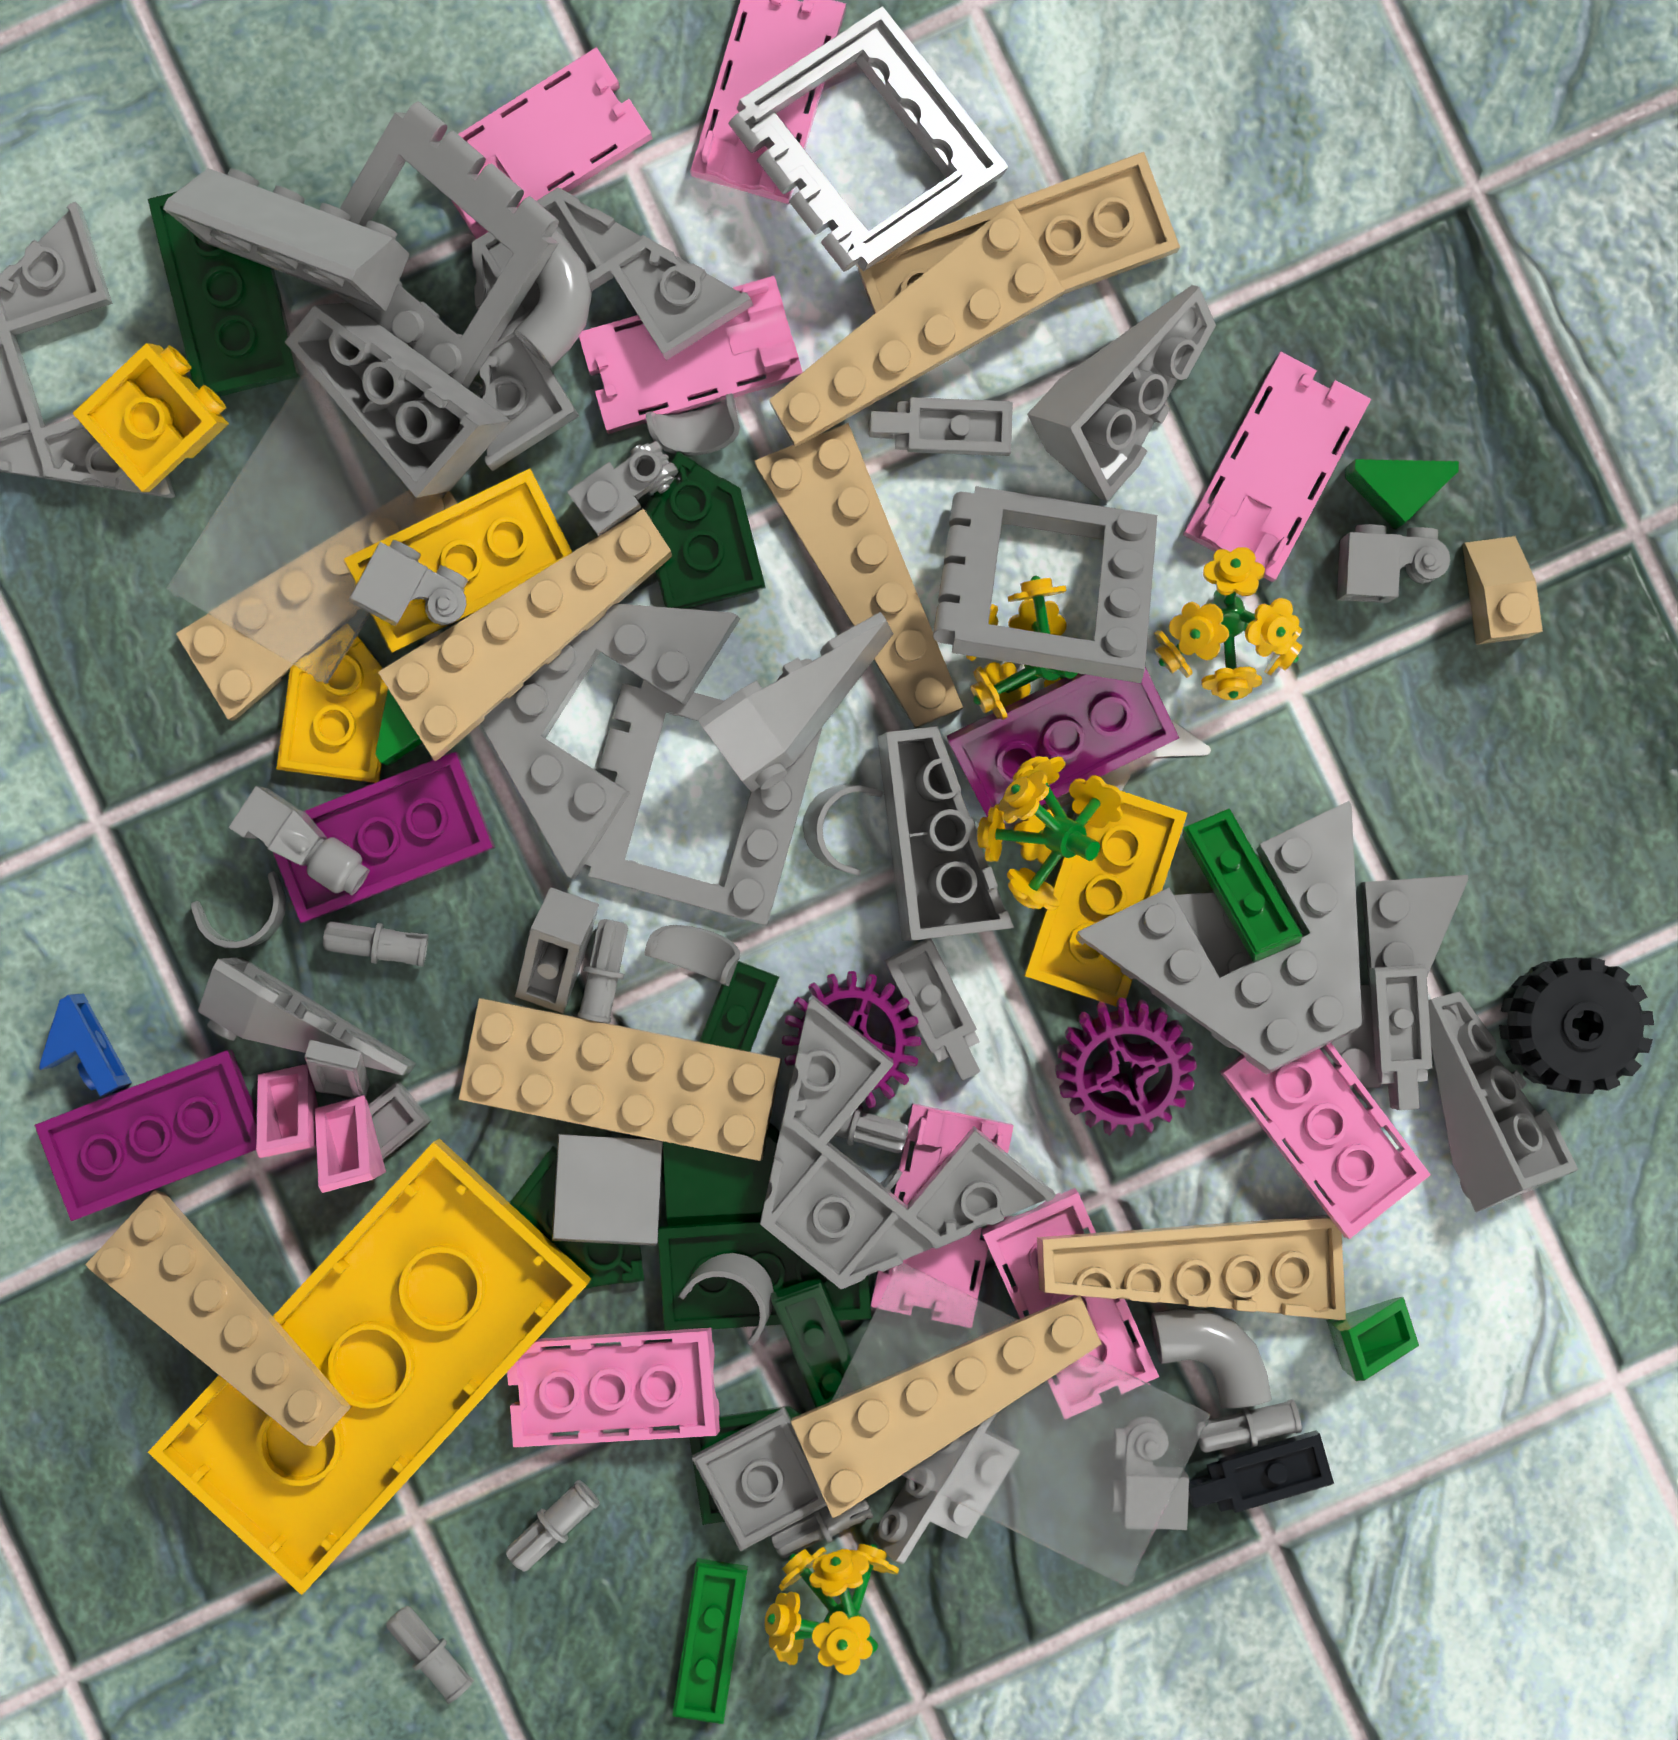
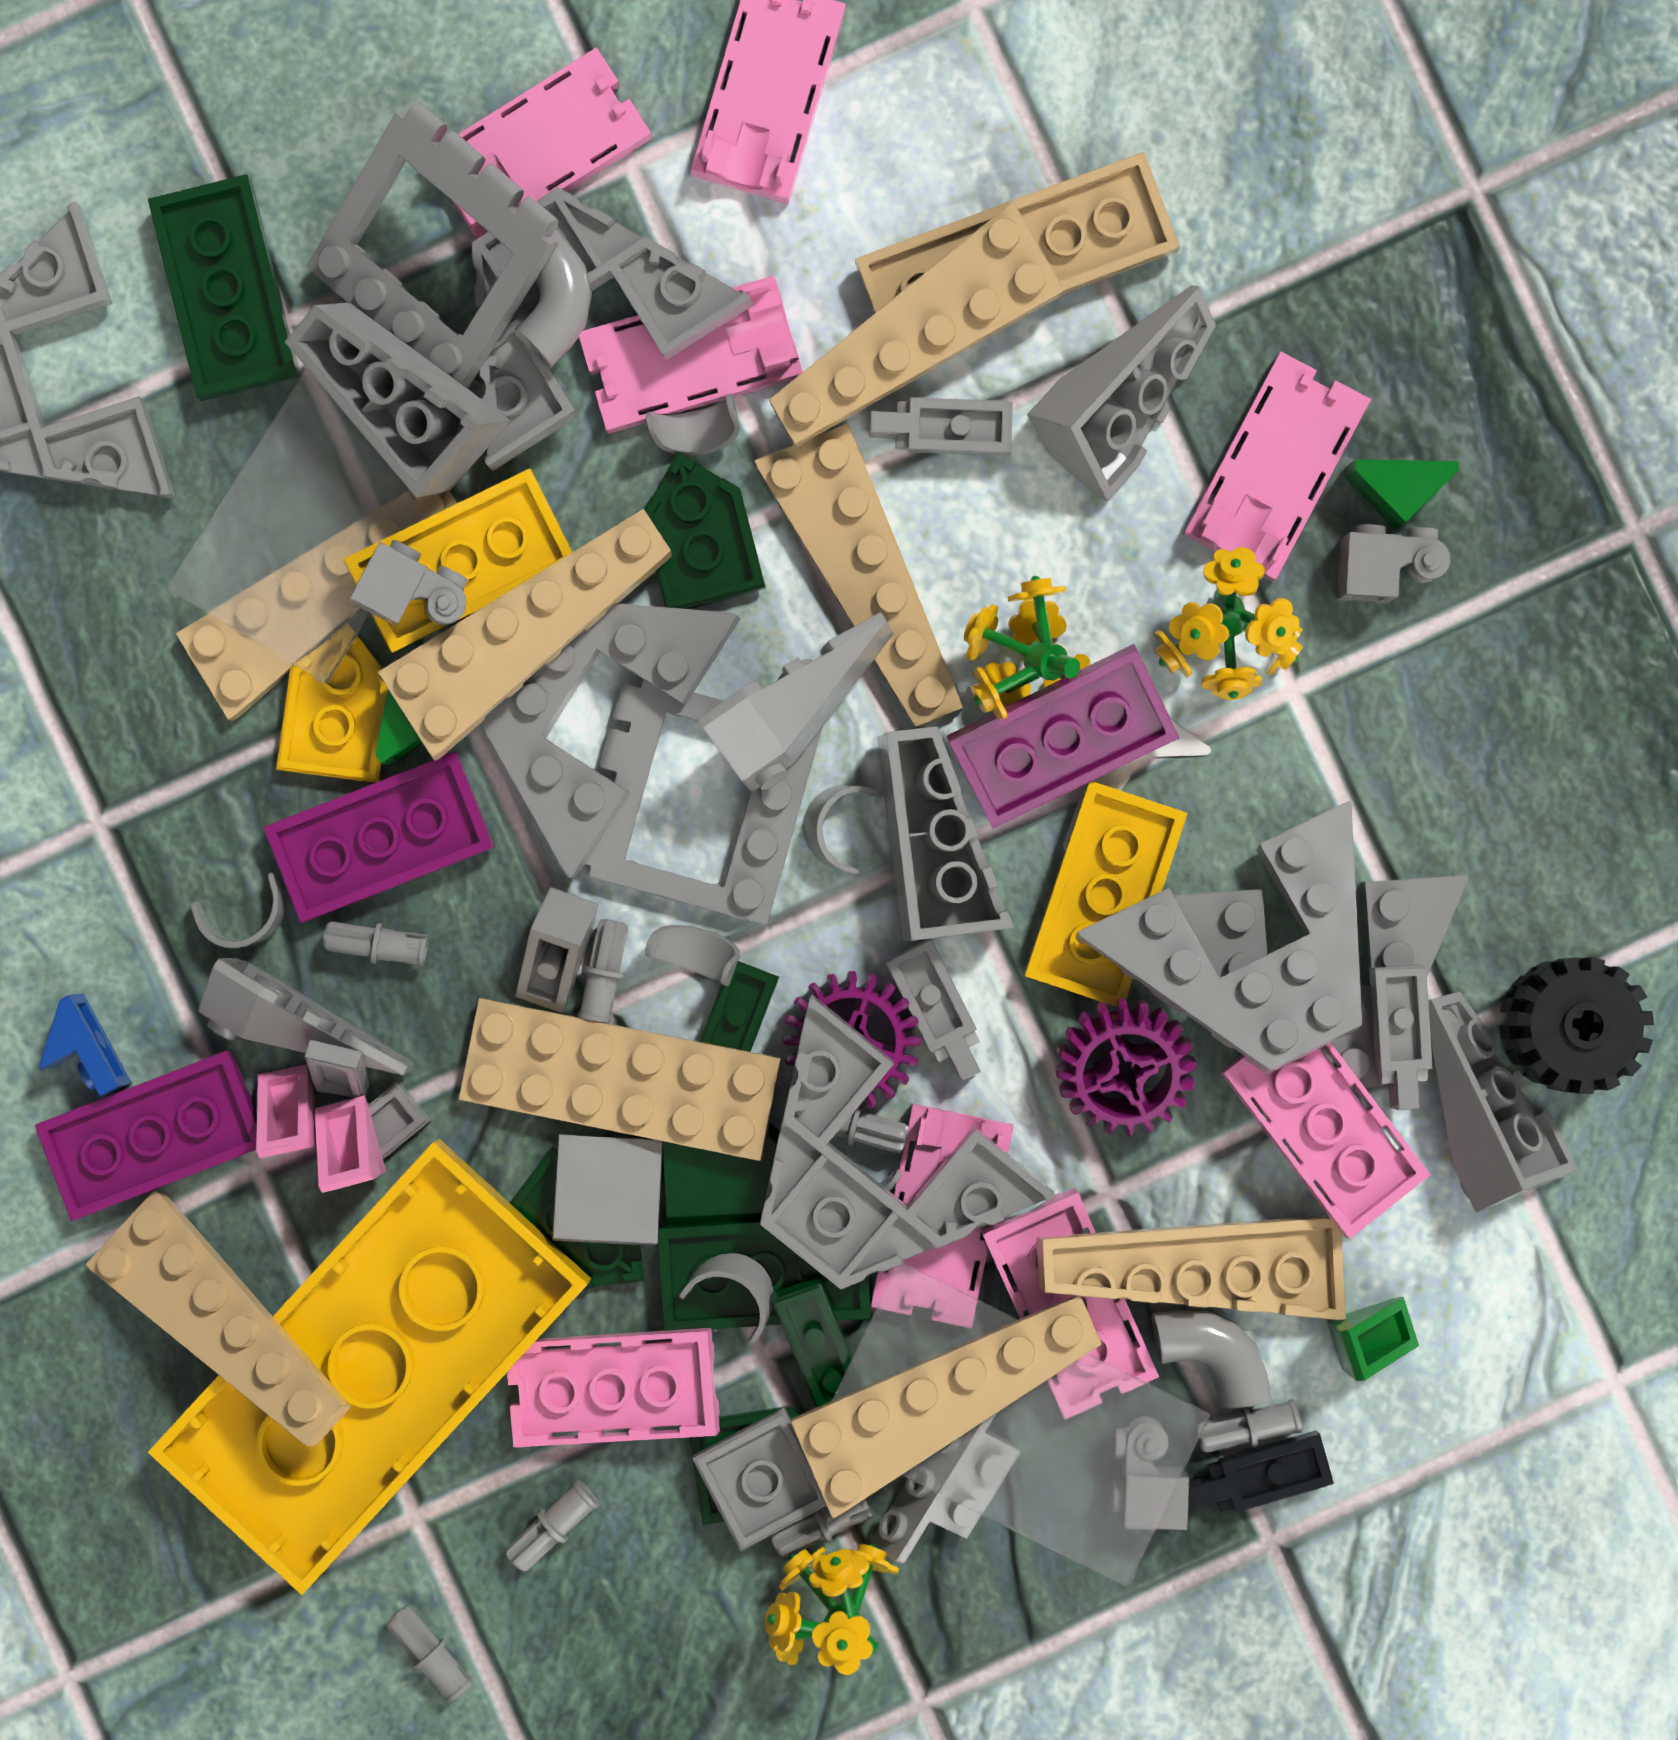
yellow plate [73,343,229,492] -> none
light grey slope [163,168,410,311] -> none
light grey piece [228,786,370,895] -> none
light grey brick [567,441,678,536] -> none
green tile [672,1558,748,1724] -> none
hinge [728,6,1008,272] -> none
light grey hinge [933,486,1158,683] -> none
yellow plant [977,756,1123,910] -> none
green tile [1182,808,1302,963] -> none
tan slope [1462,536,1543,645] -> none

